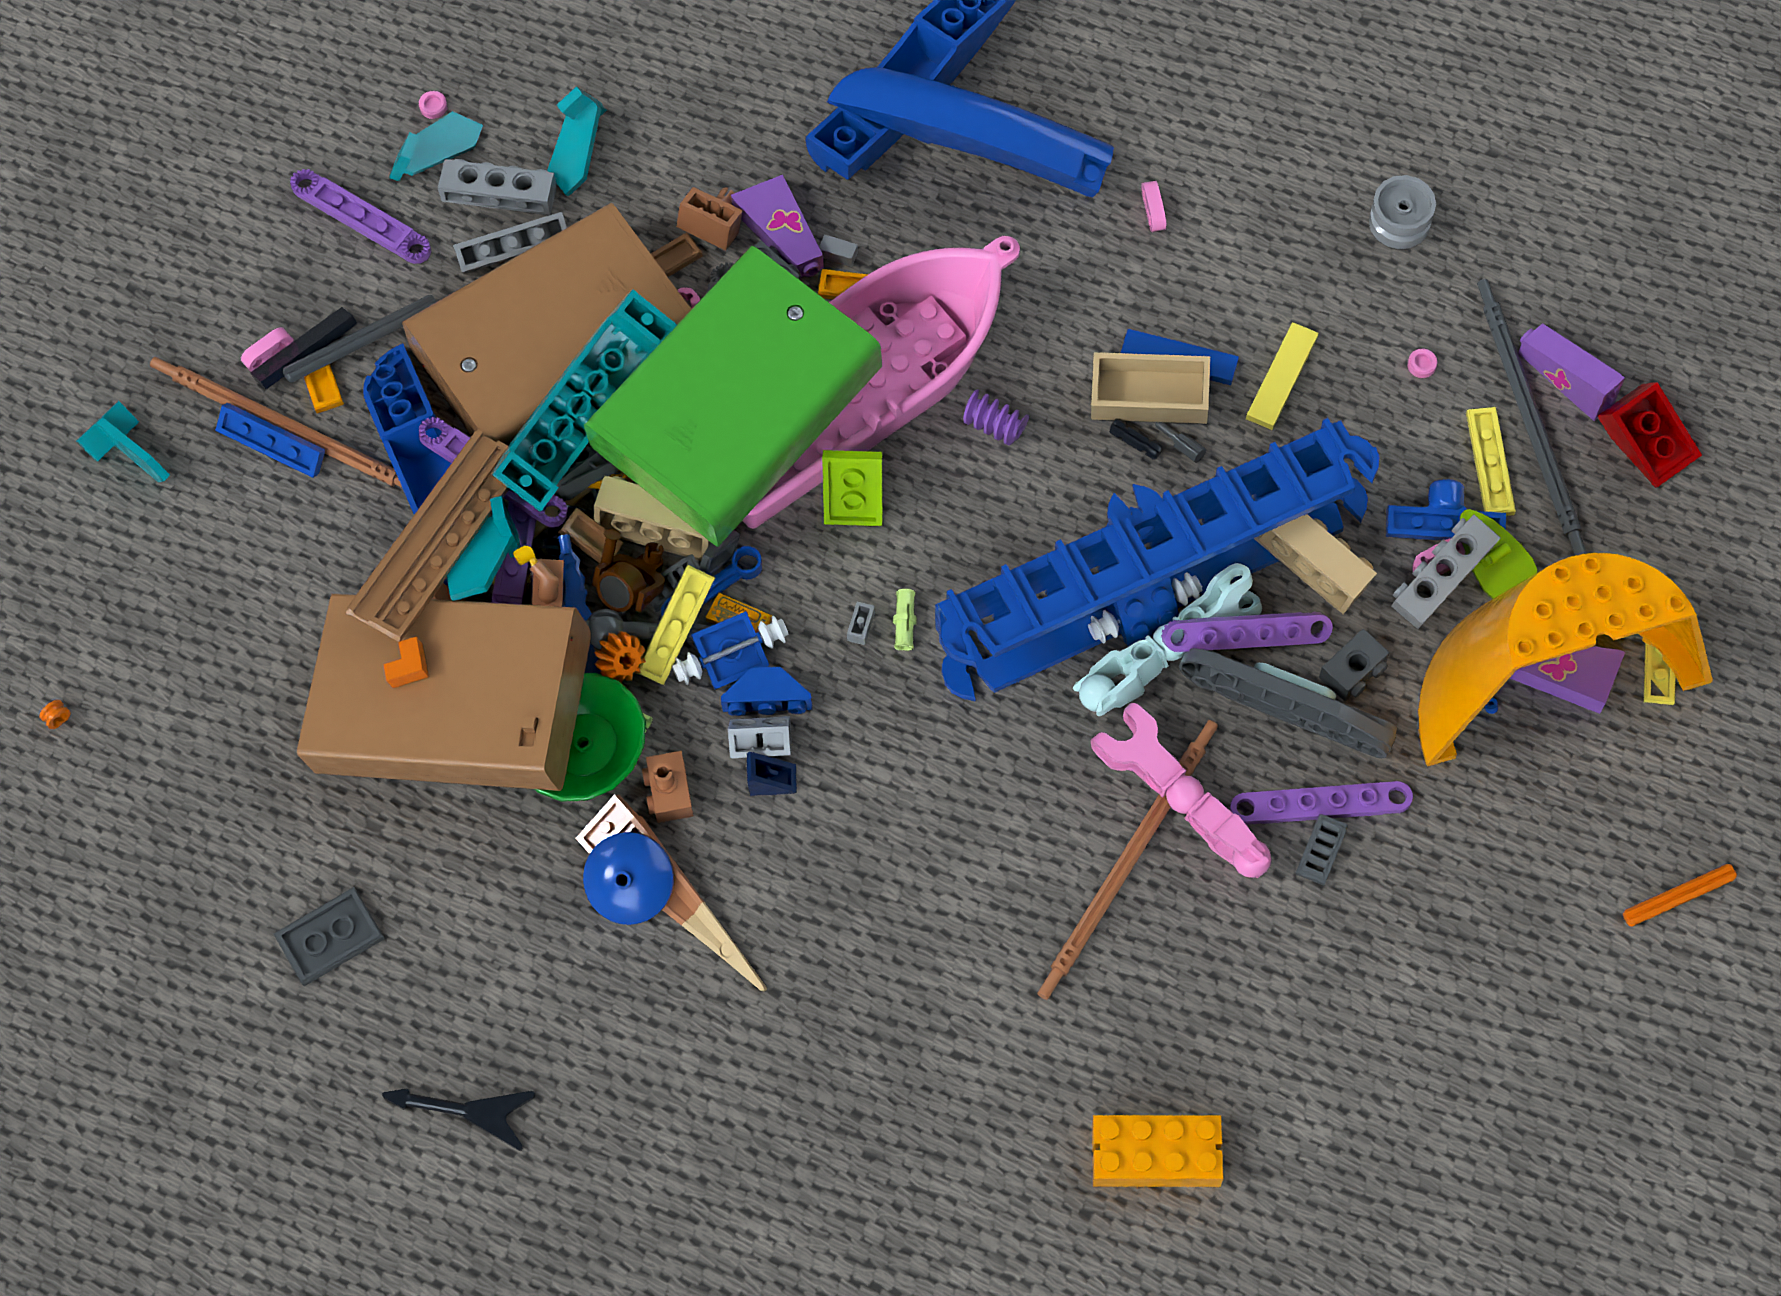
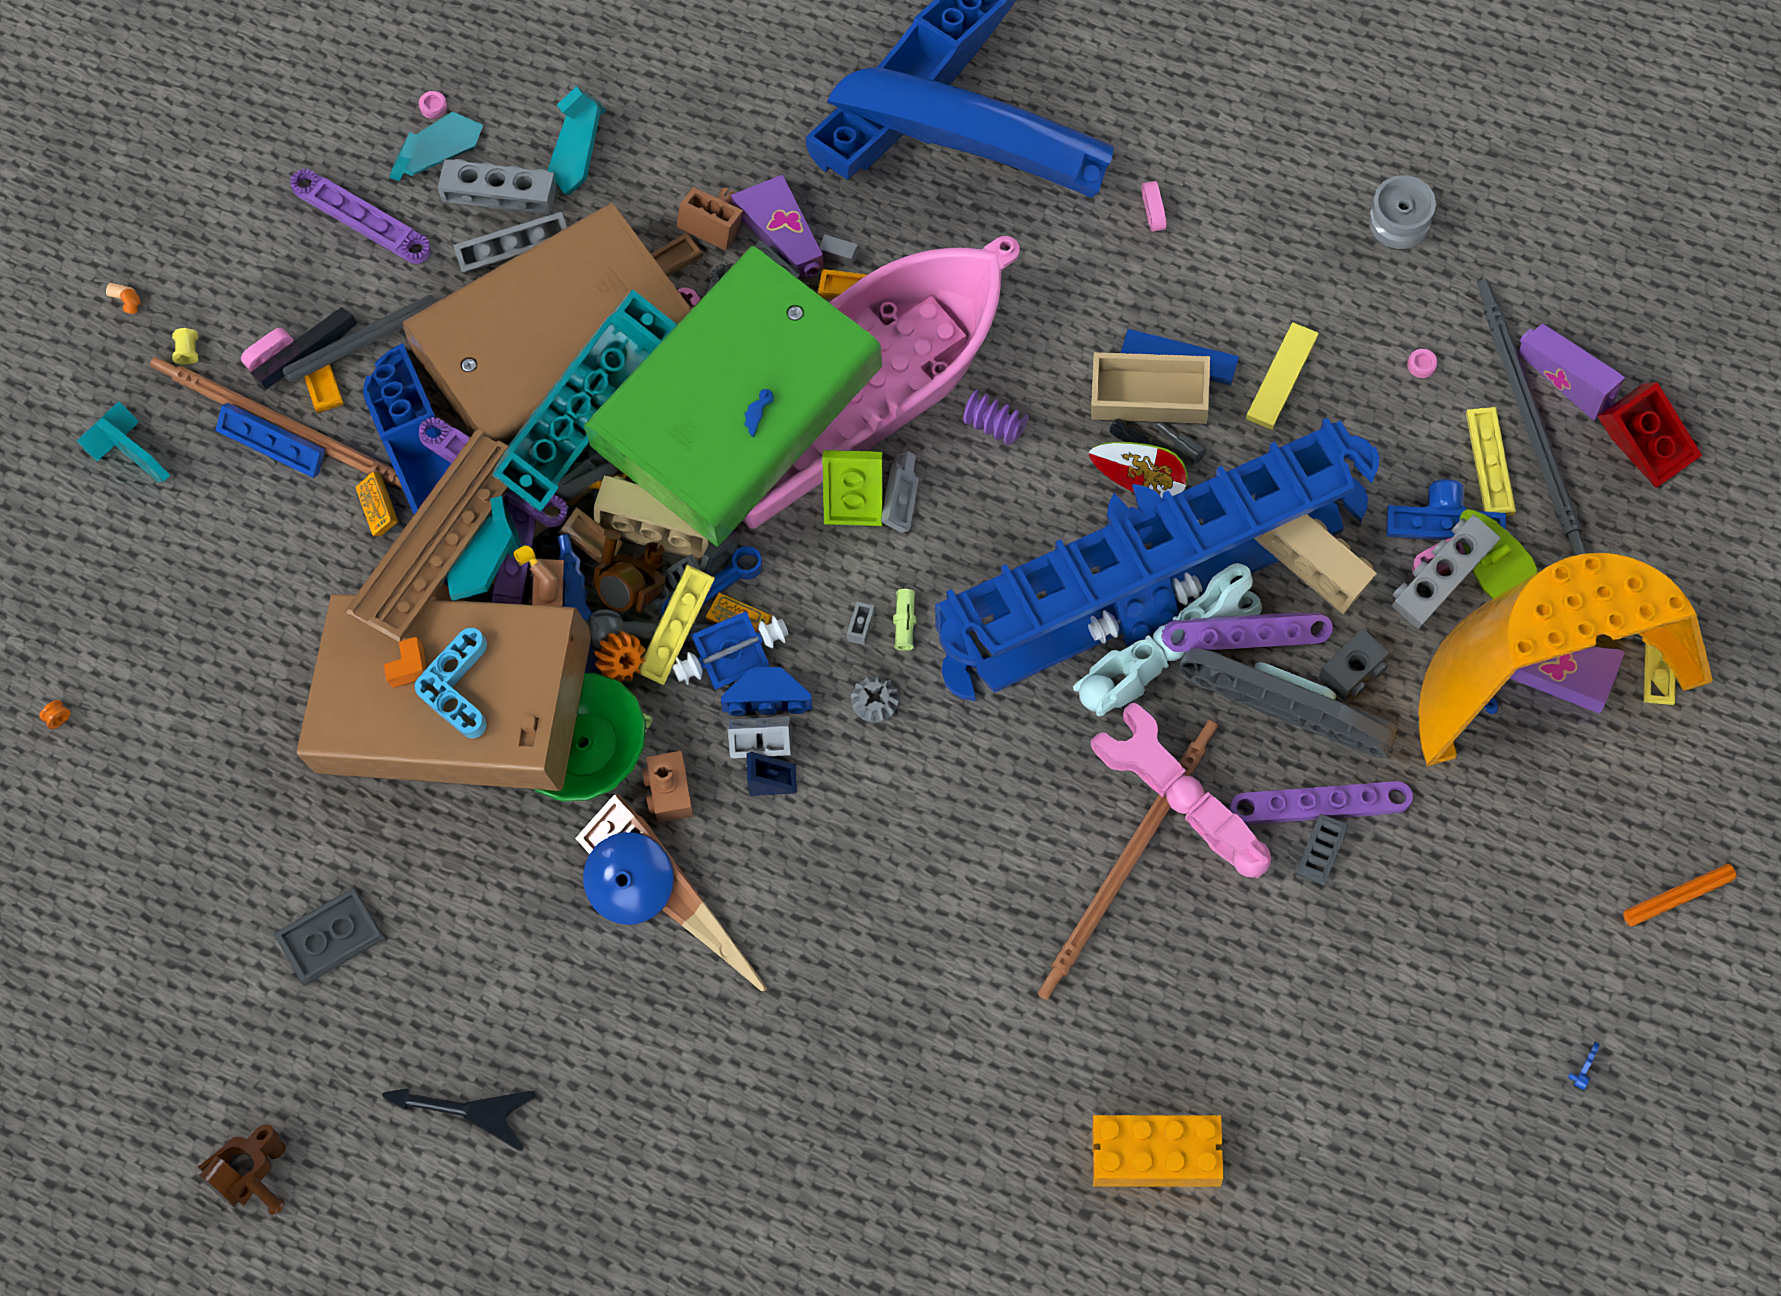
none -> orange arm [106,283,141,314]
none -> light yellow bush [172,328,198,365]
none -> reddish brown piece [198,1124,286,1215]
none -> light orange tile [355,472,398,537]
none -> medium azure beam [414,628,487,739]
none -> blue piece [744,389,774,437]
none -> light grey gear [851,675,899,722]
none -> light grey hinge [881,451,919,533]
none -> shield [1089,442,1188,498]
none -> blue piece [1568,1042,1600,1090]

